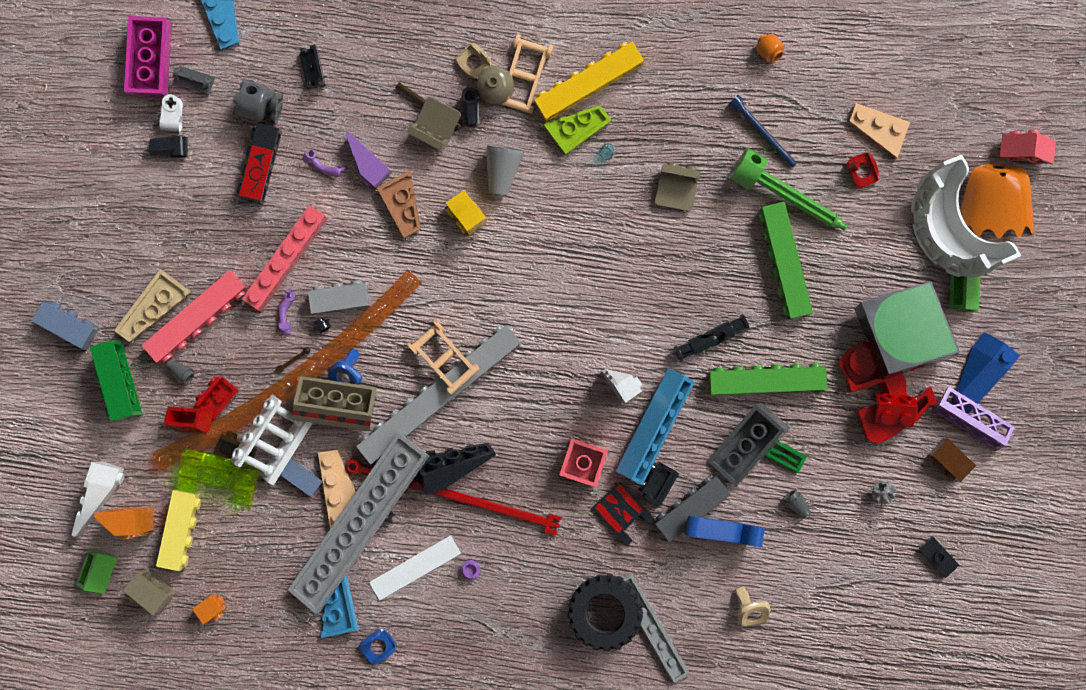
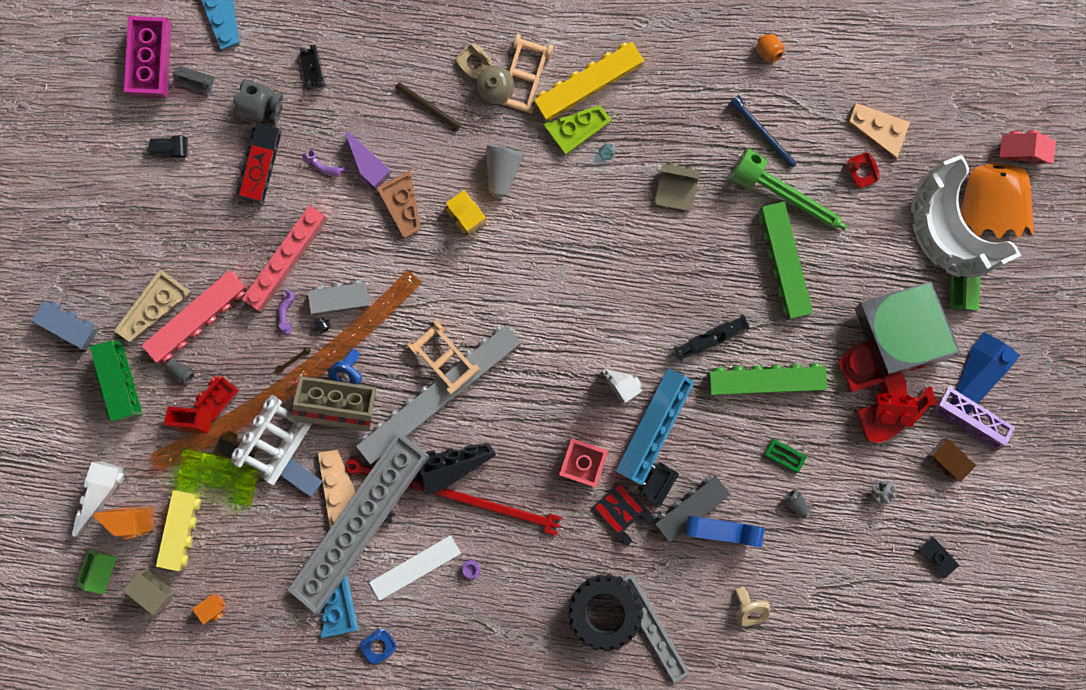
white piece [159,94,183,132] -> none
dark tan bracket [407,97,461,151] -> none
black piece [462,87,480,126] -> none
dark grey slope [708,402,790,487] -> none

